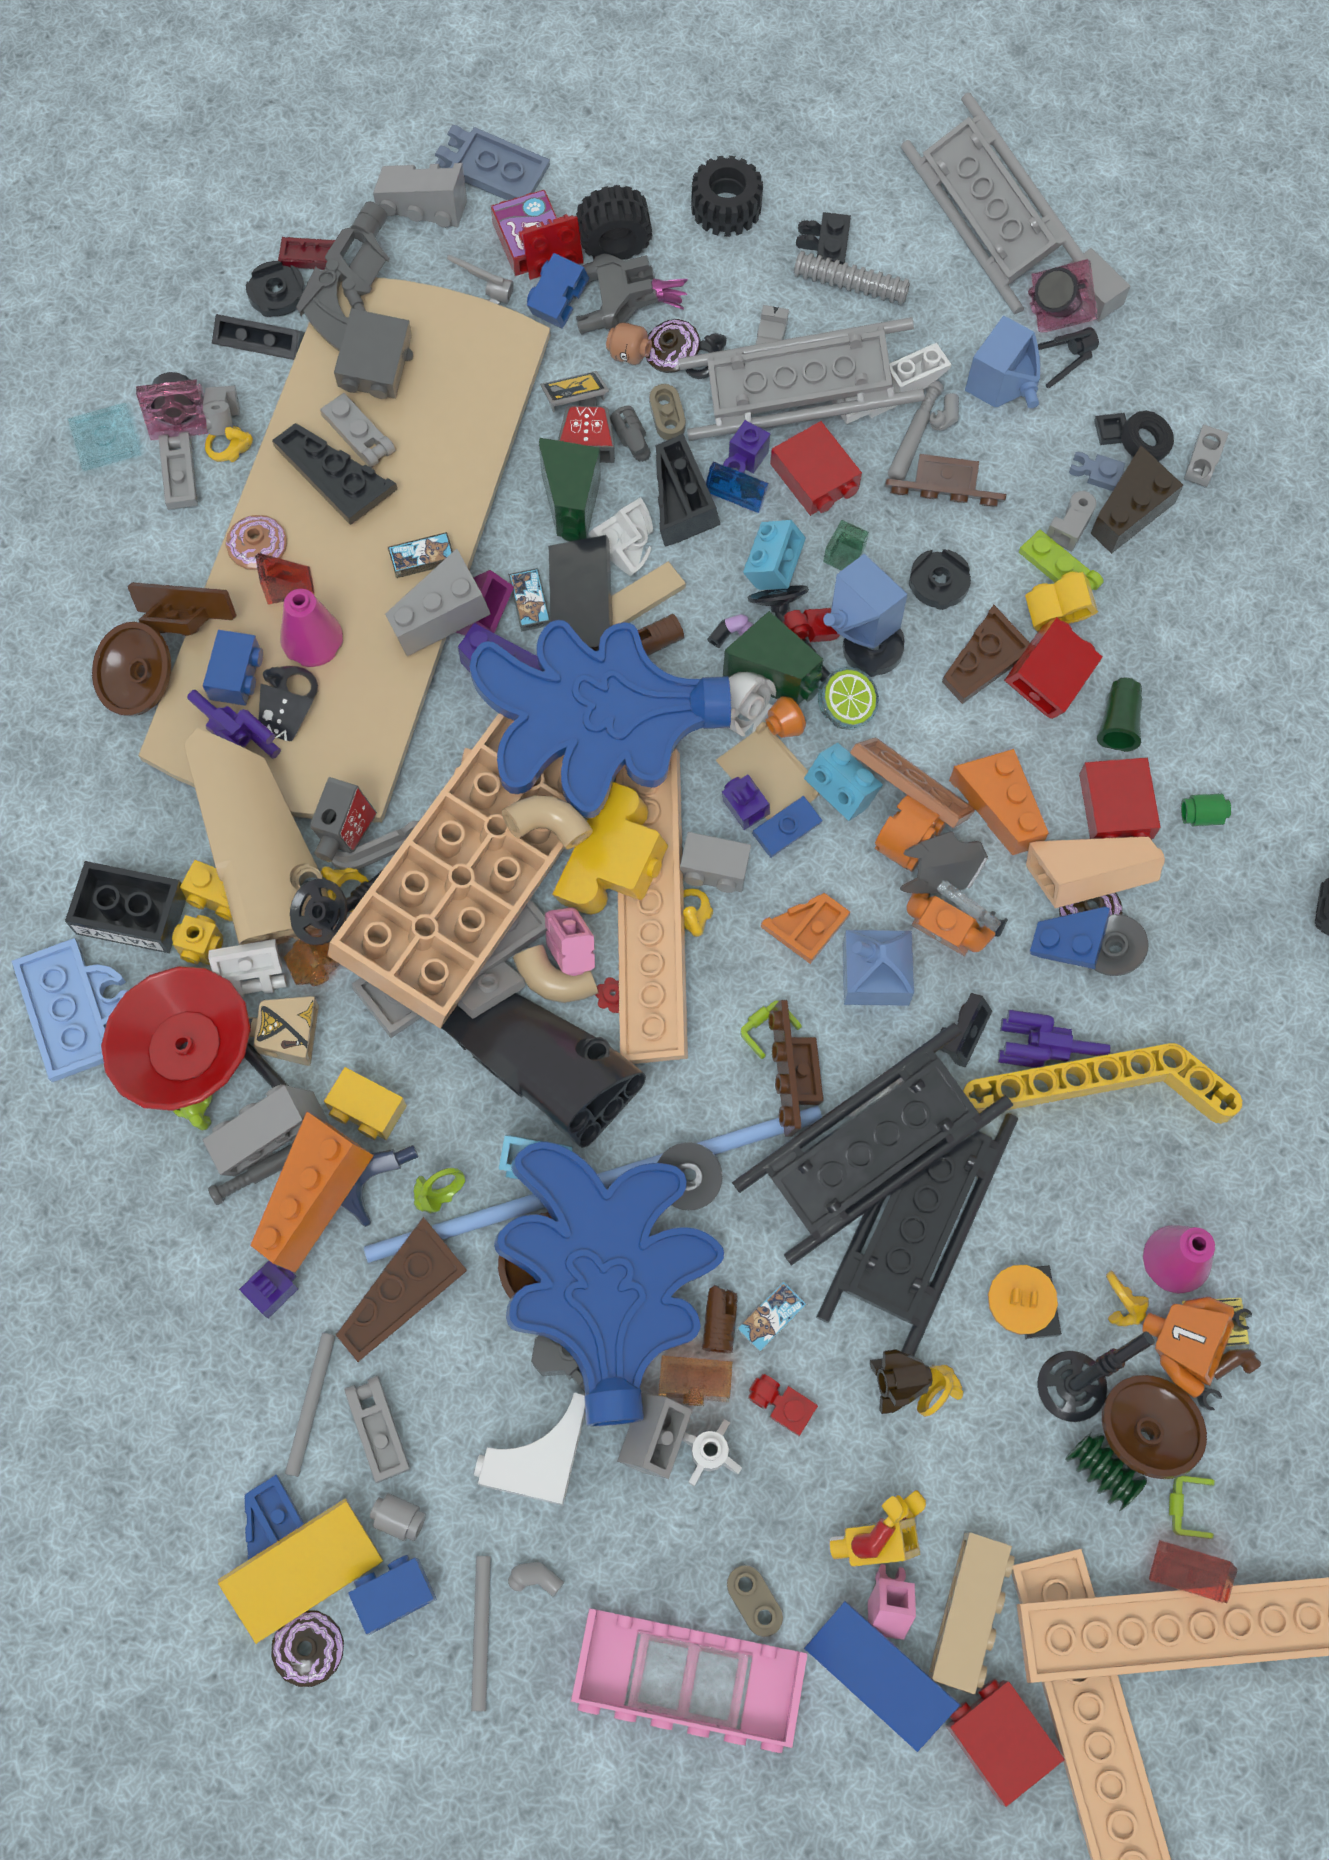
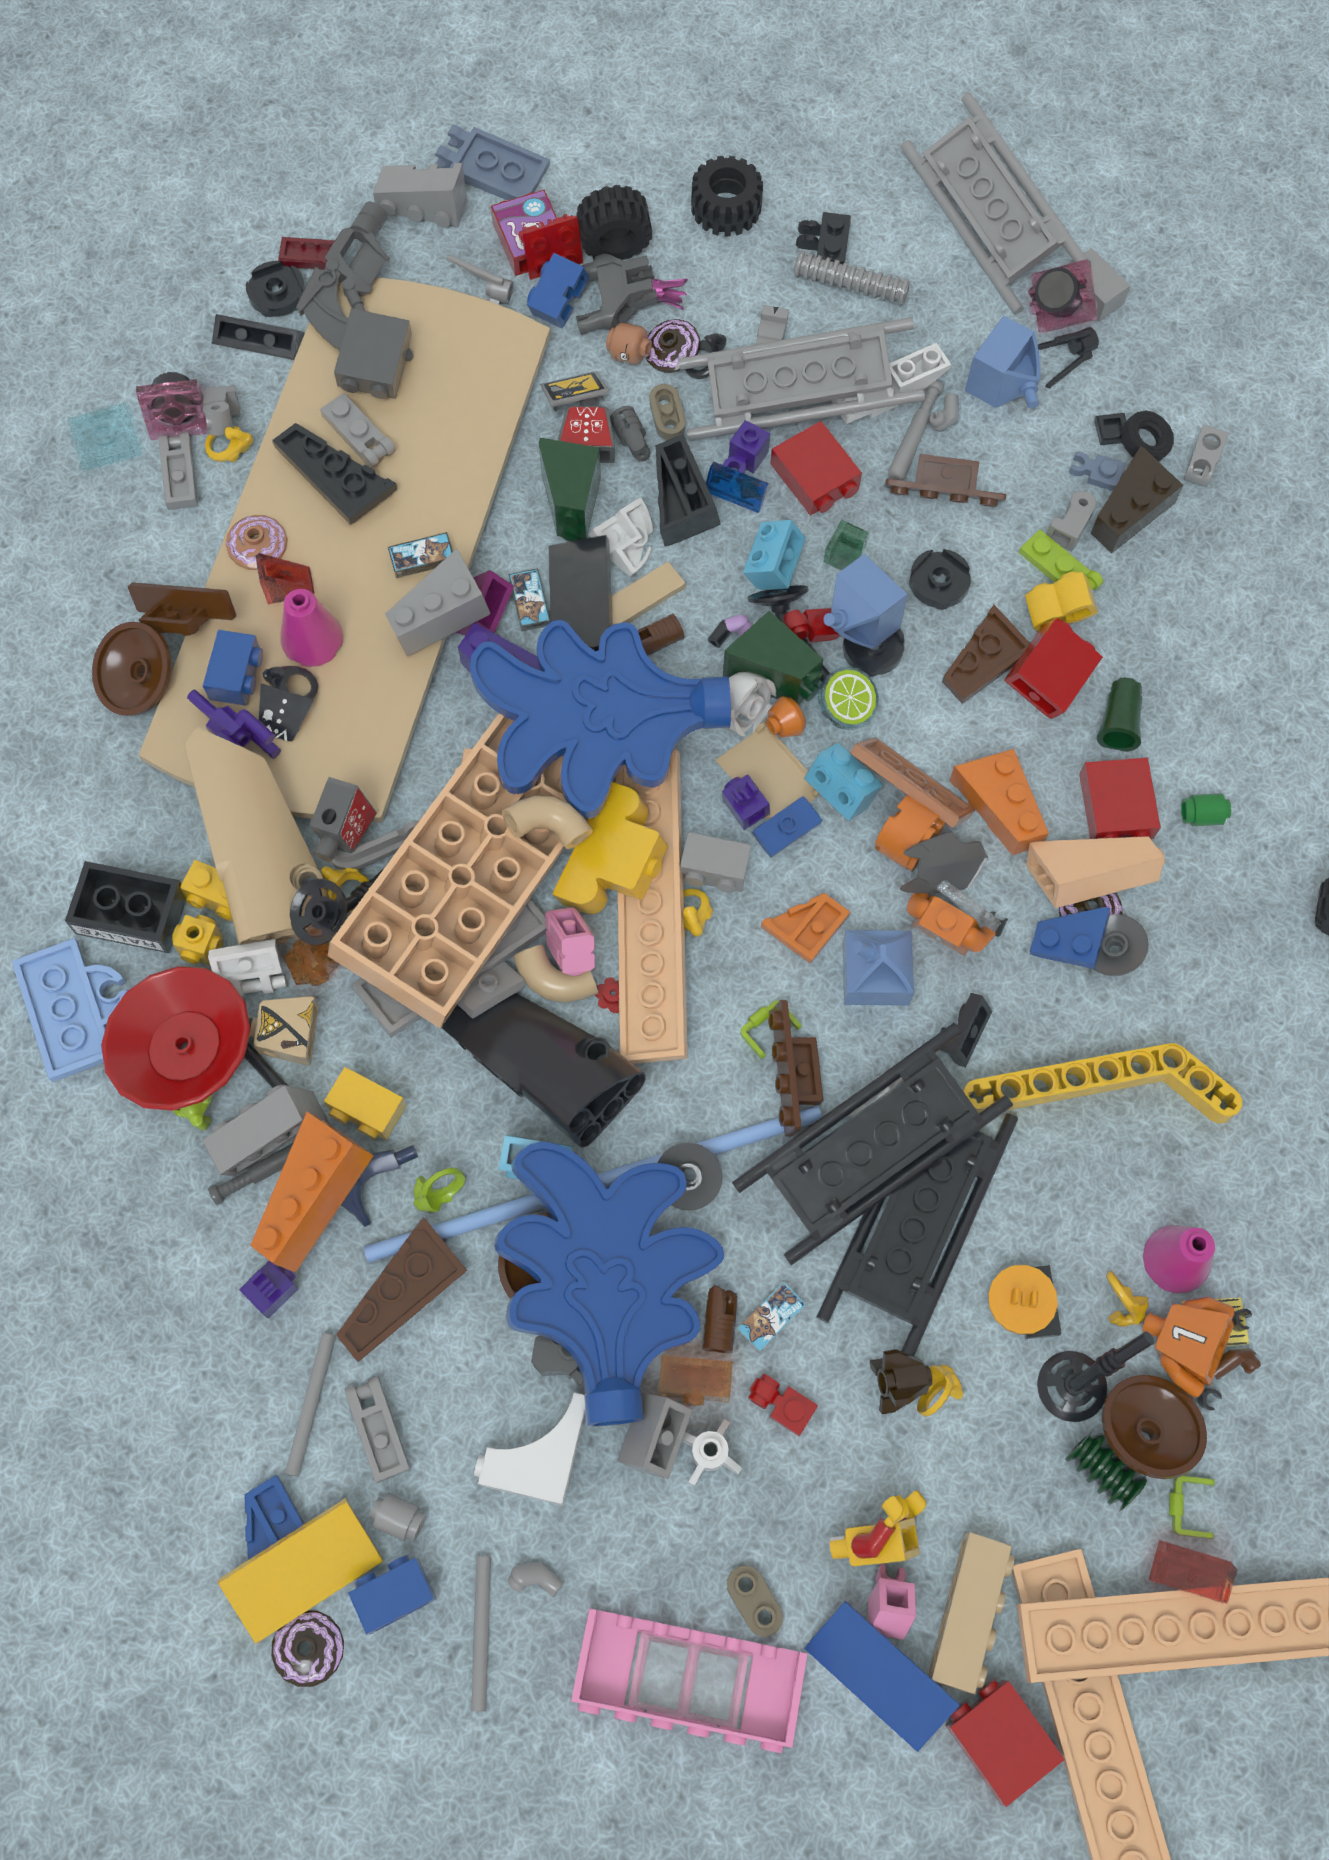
dark purple plant [998,1010,1111,1068] -> none

